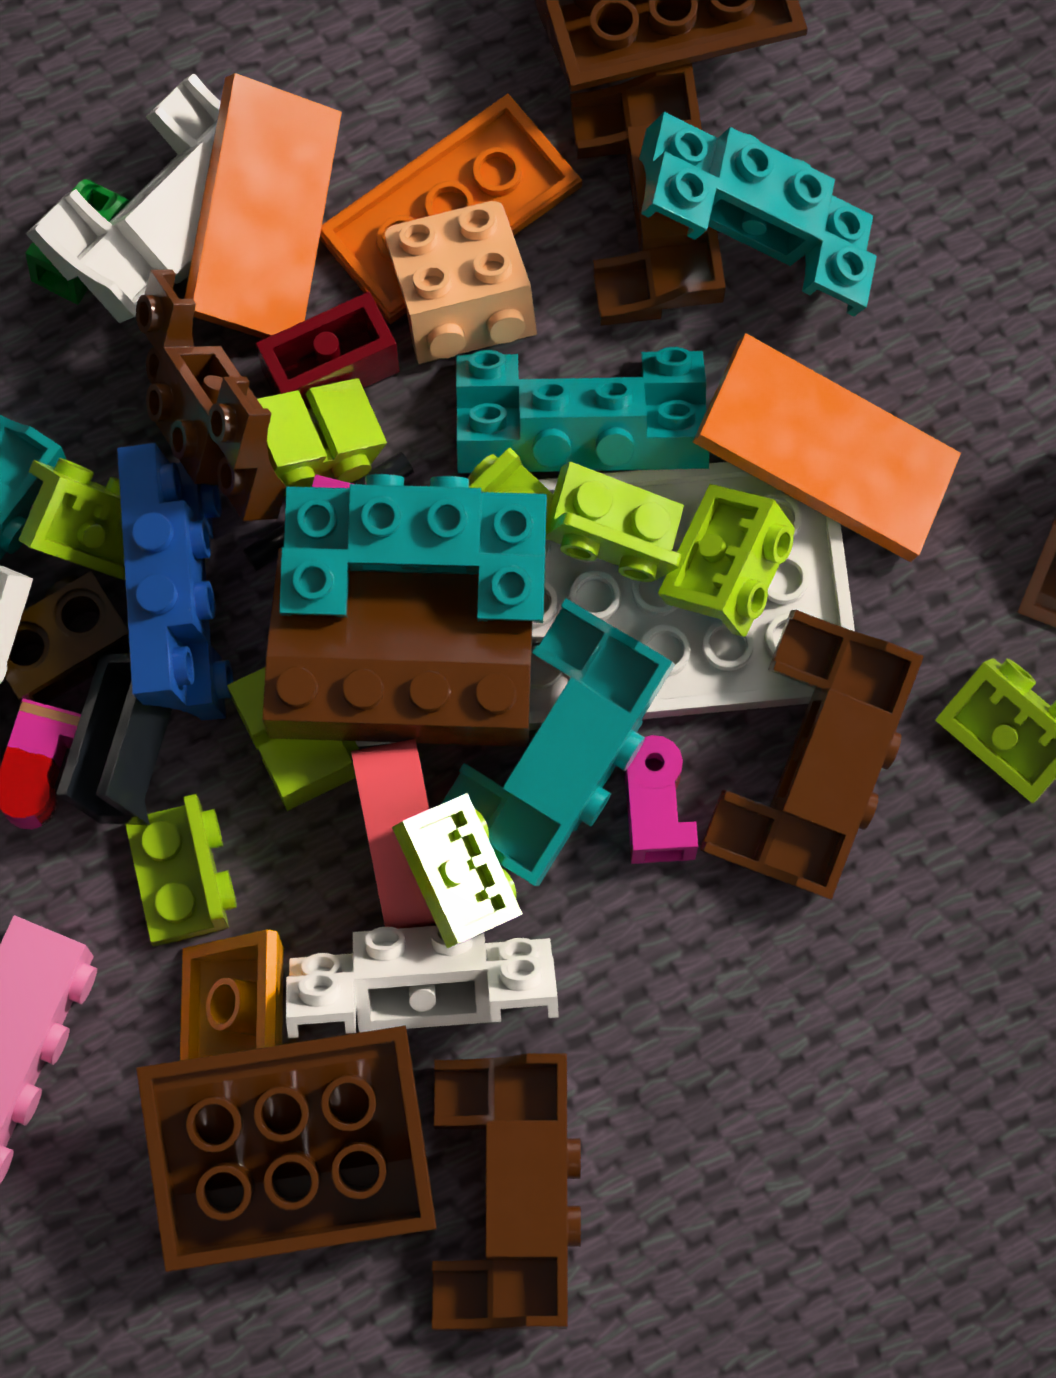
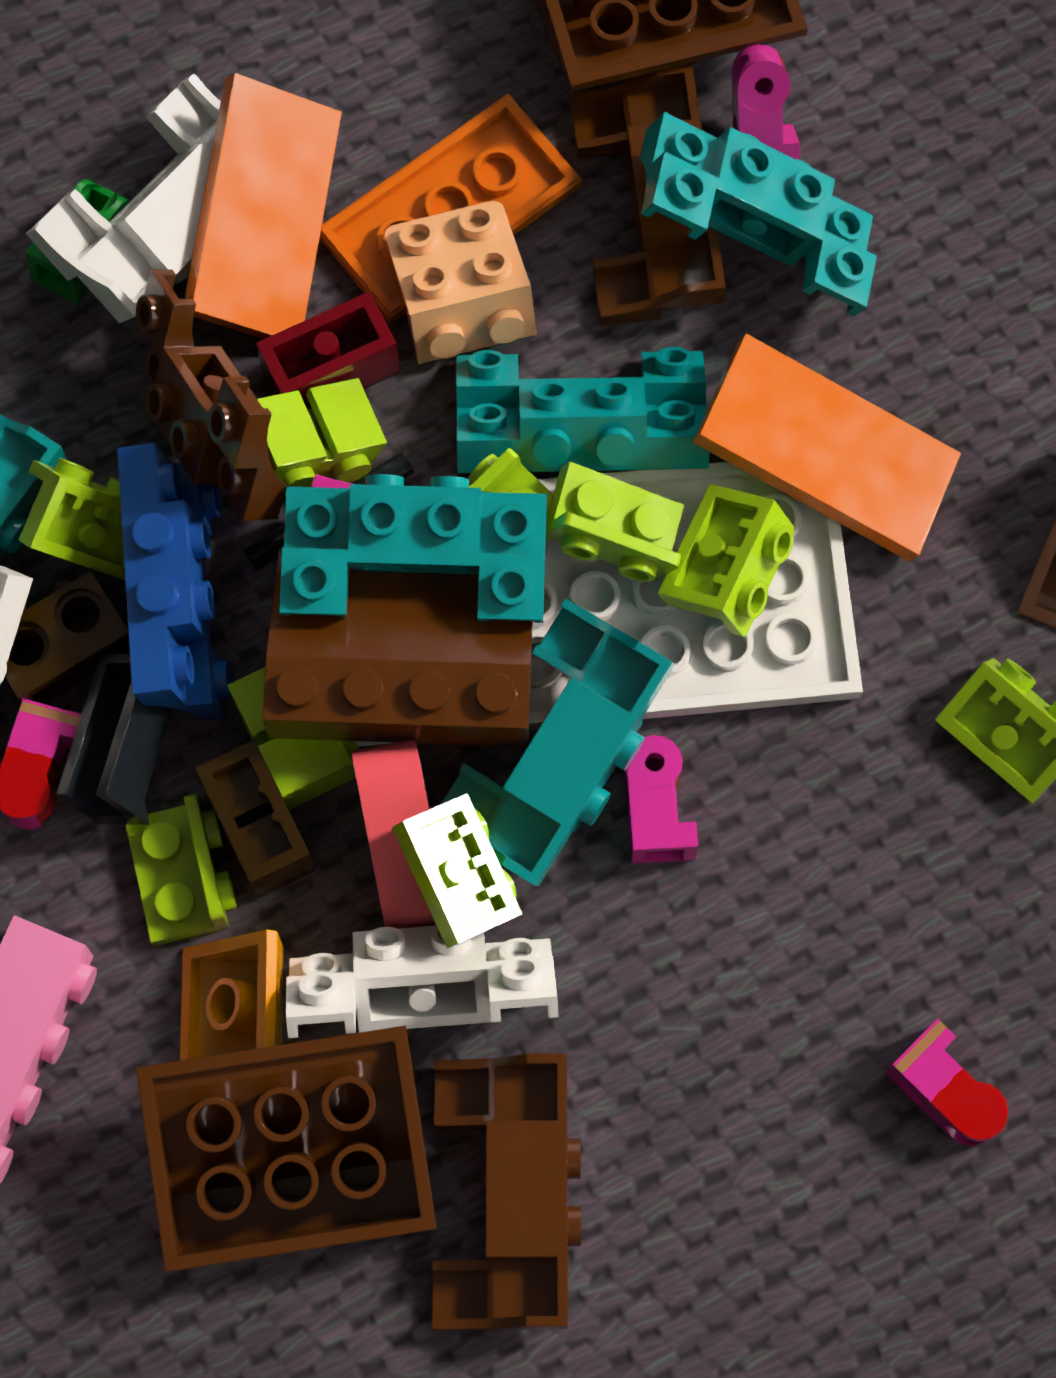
reddish brown bracket [699,610,924,900] -> none
none -> dark brown brick [195,740,316,899]
none -> dark pink leg [731,44,800,160]
none -> leg [884,1018,1009,1147]

